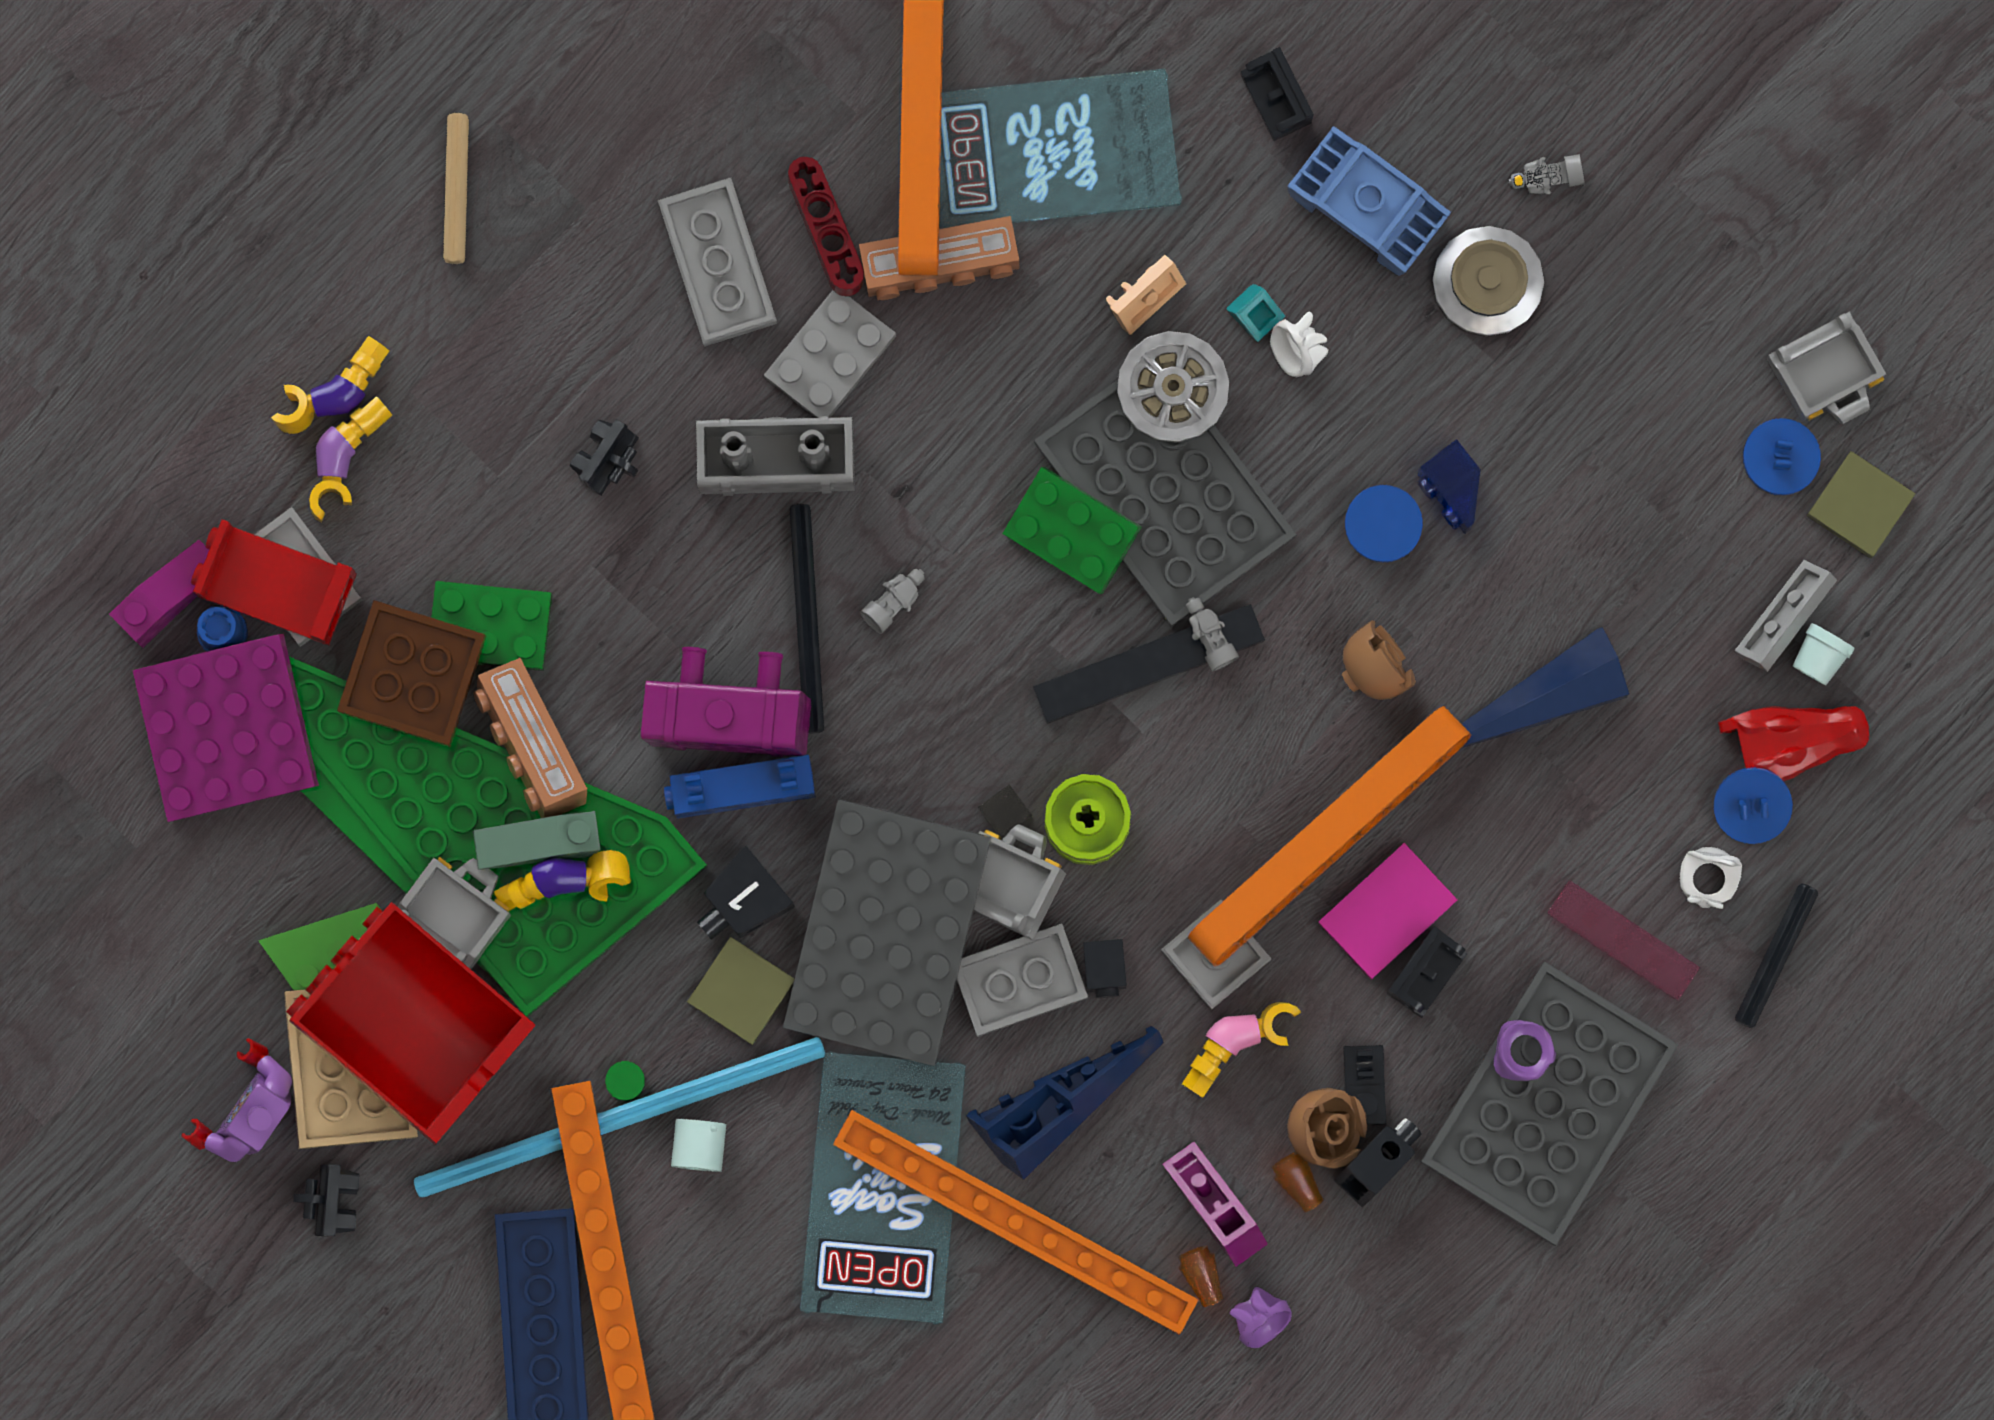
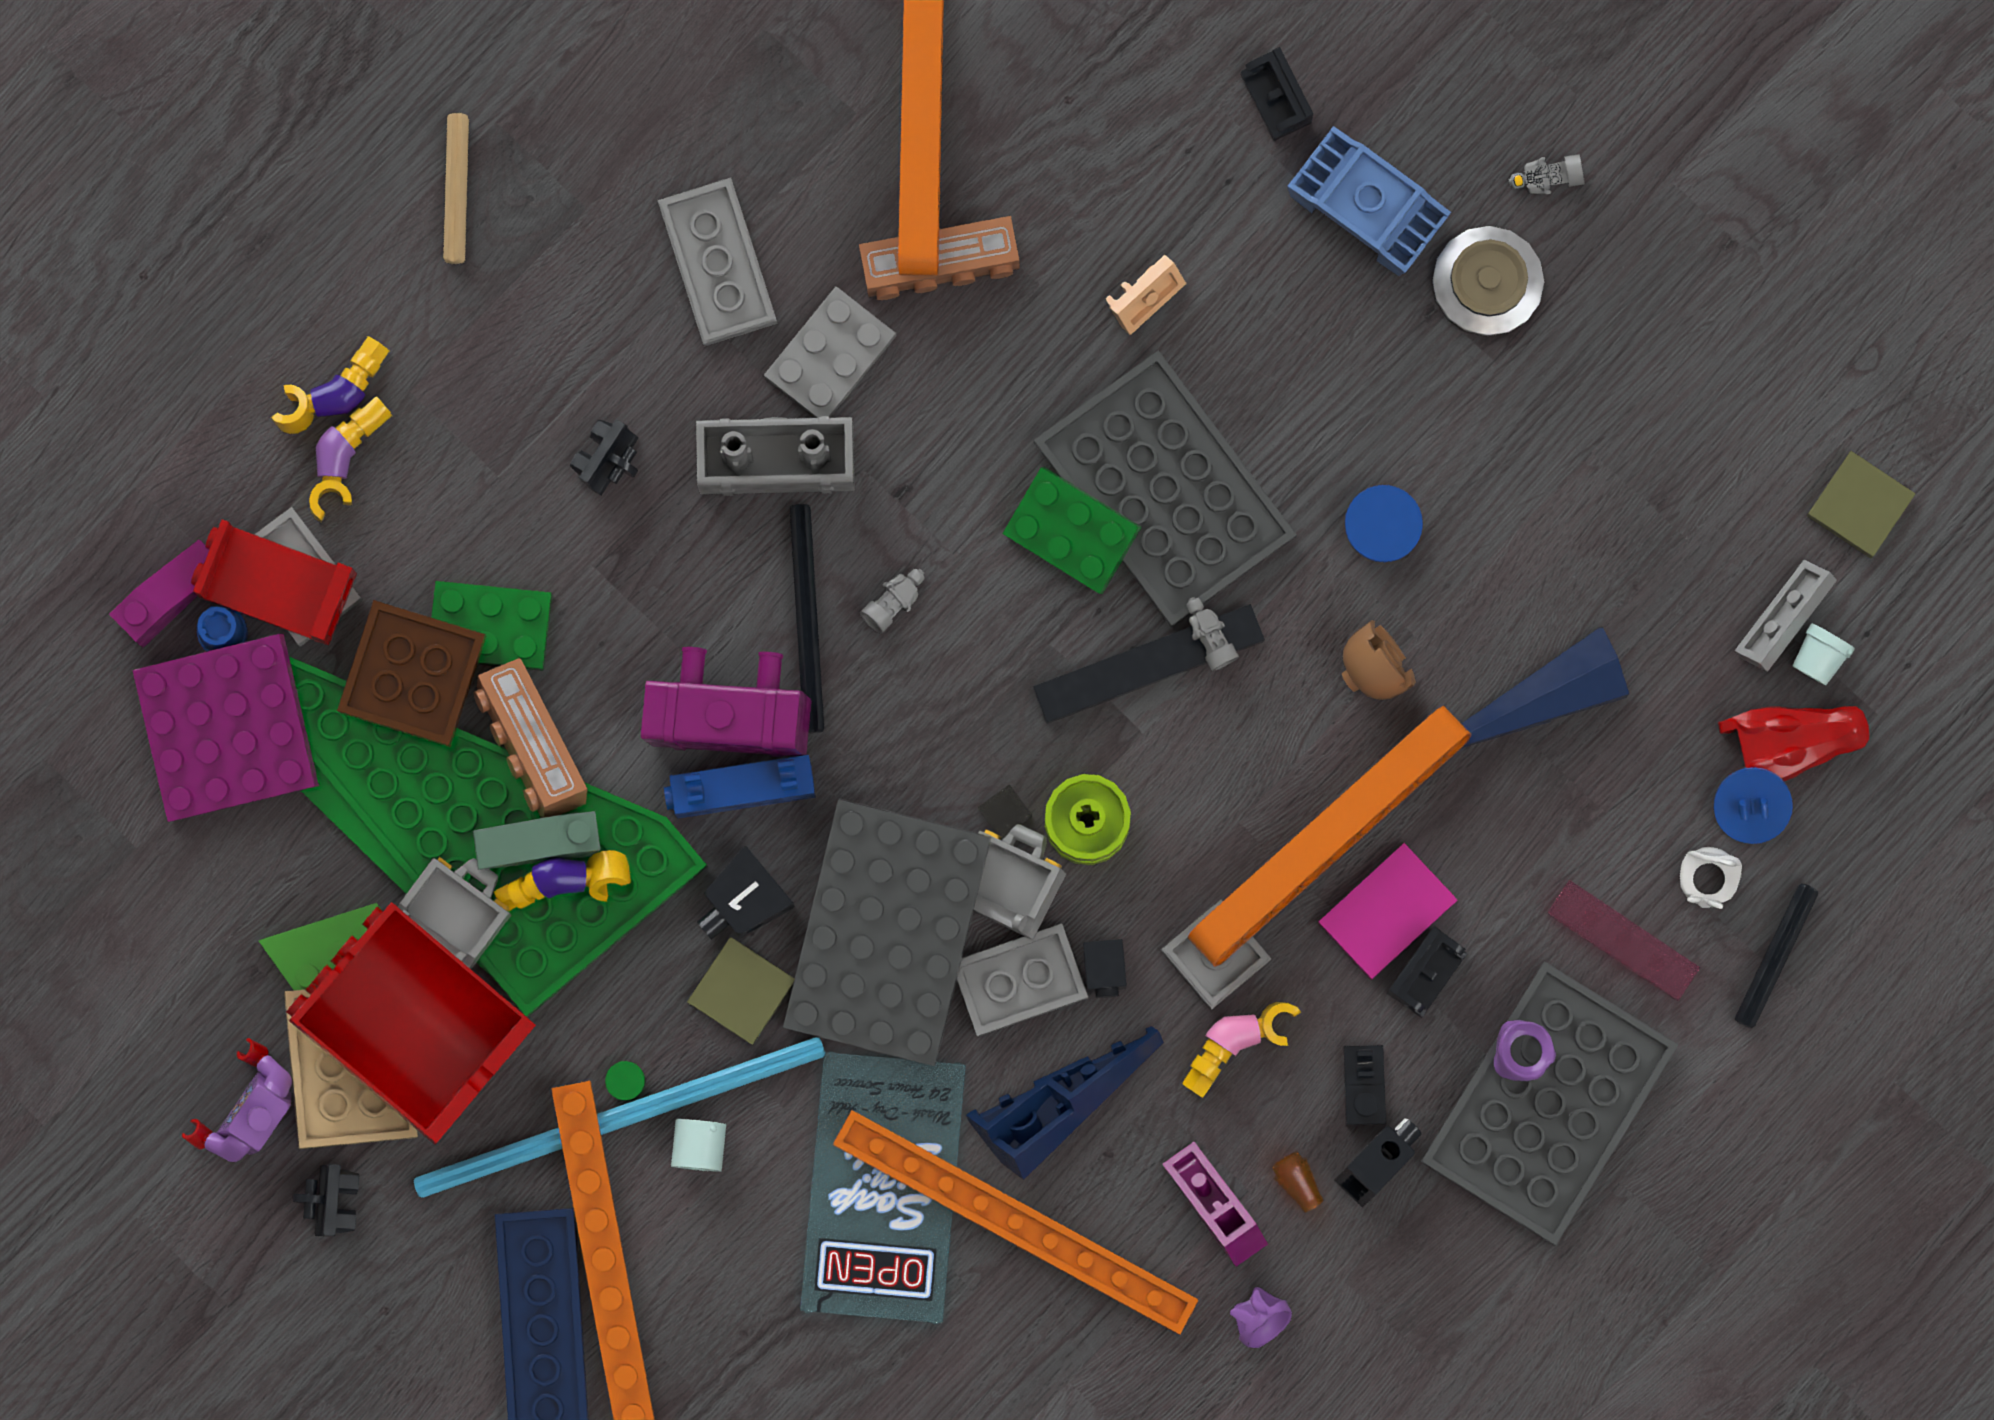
dark red beam [788,156,864,297] -> none
clear light blue piece [939,69,1182,229] -> none
flat silver piece [1117,331,1229,442] -> none
clear orange cone [1178,1245,1224,1307] -> none
teal slope [1226,284,1285,342] -> none
white piece [1270,312,1328,377] -> none
medium nougat cylinder [1287,1088,1367,1169] -> none
clear blue slope [1417,439,1481,534] -> none
blue piece [1743,418,1821,495] -> none
light grey piece [1766,311,1886,424] -> none

